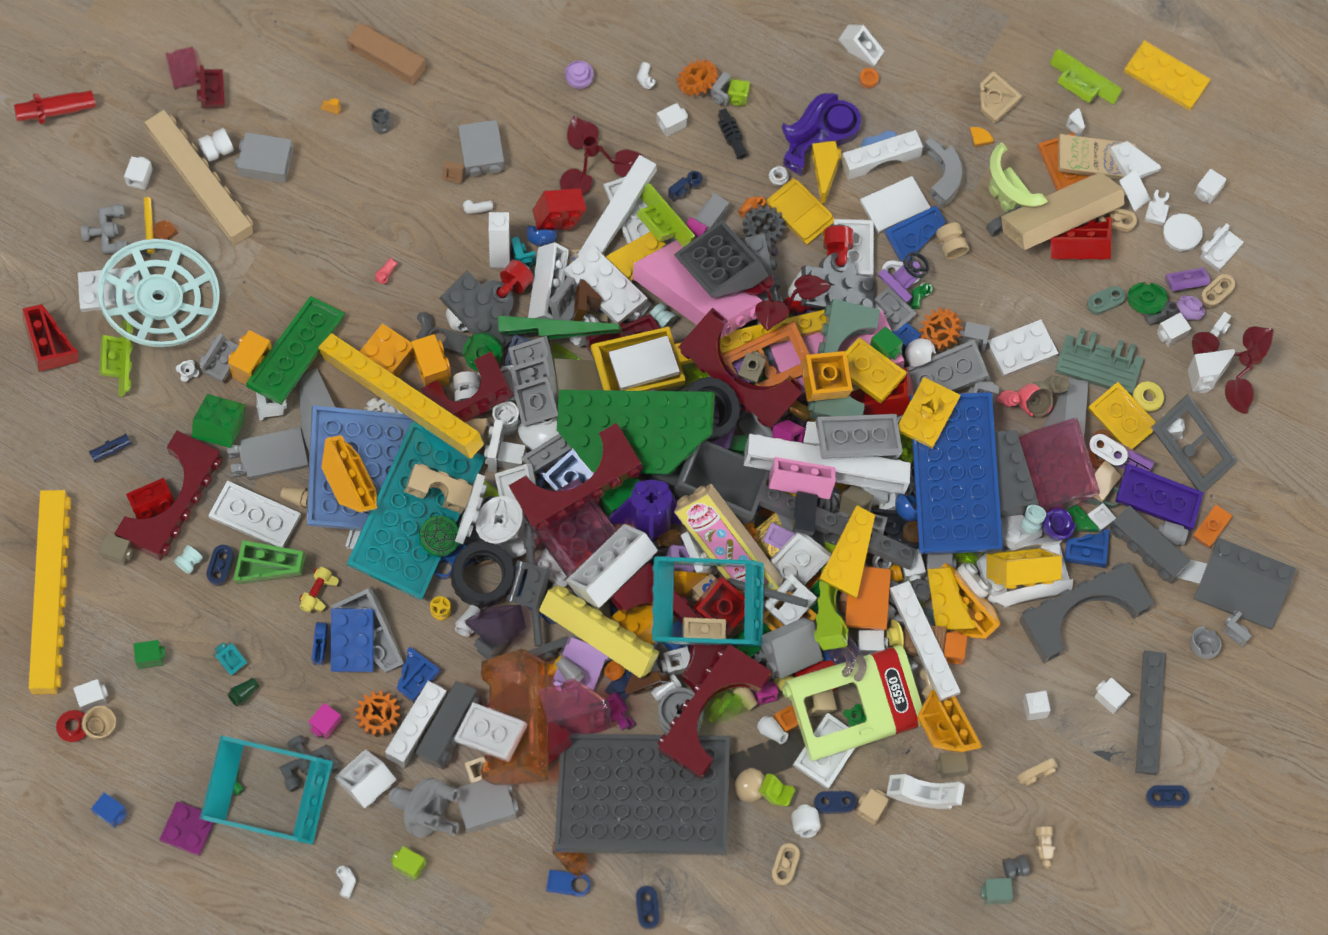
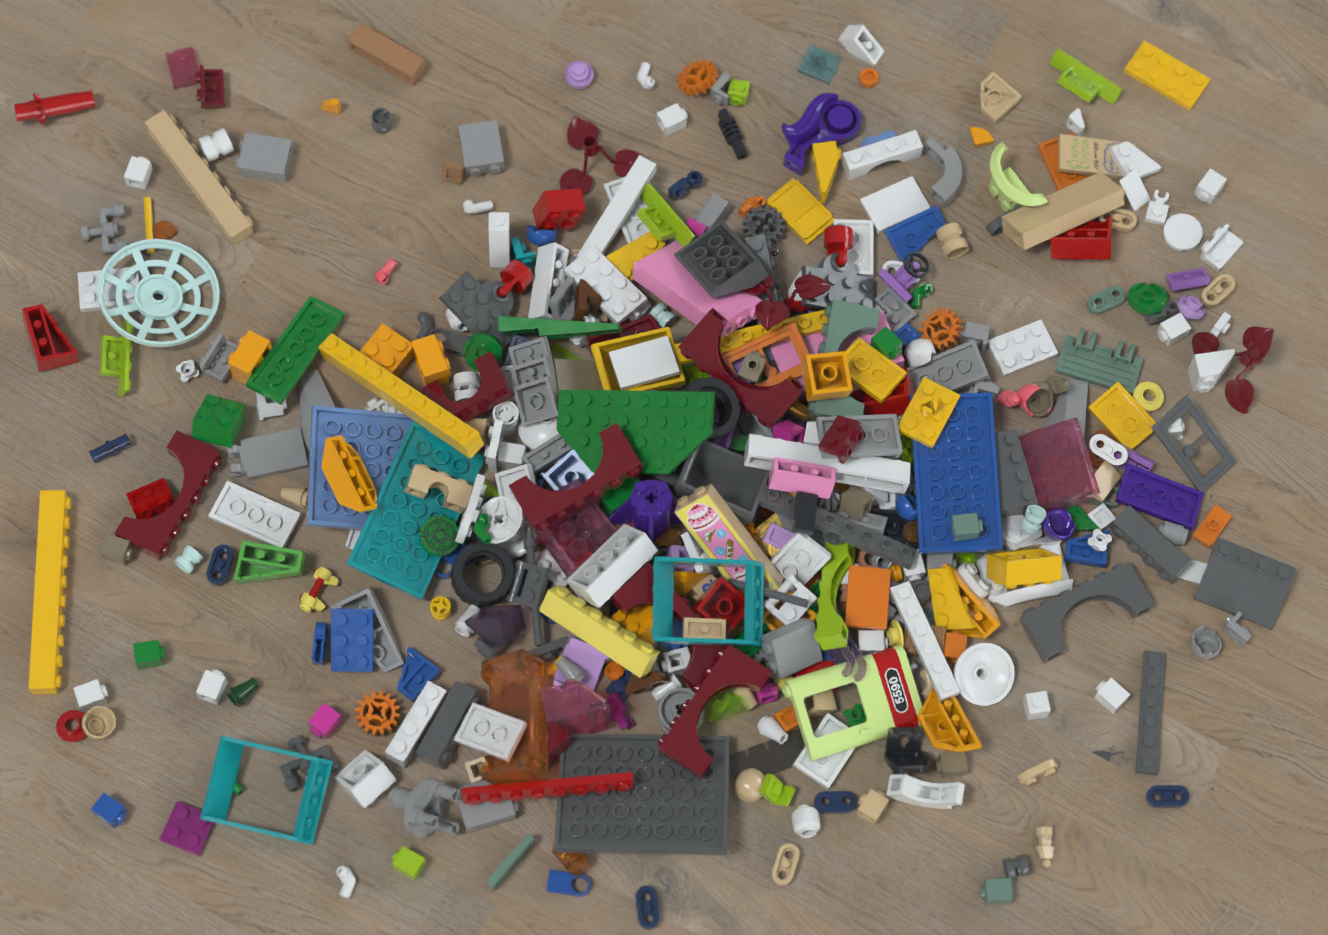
teal bracket [213,642,247,676] -> none
white plate [769,166,789,186] -> none
yellow wing [819,506,875,599] -> none
none -> white brick [196,670,228,705]
none -> red plate [462,772,634,805]
none -> green arm [473,513,493,545]
none -> sand green tile [486,833,534,891]
none -> clear light blue piece [798,45,842,84]
none -> dark red bracket [818,415,863,464]
none -> black piece [884,726,930,774]
none -> sand green brick [951,513,983,541]
none -> white dish [954,643,1015,706]
none -> white plate [1088,529,1112,551]

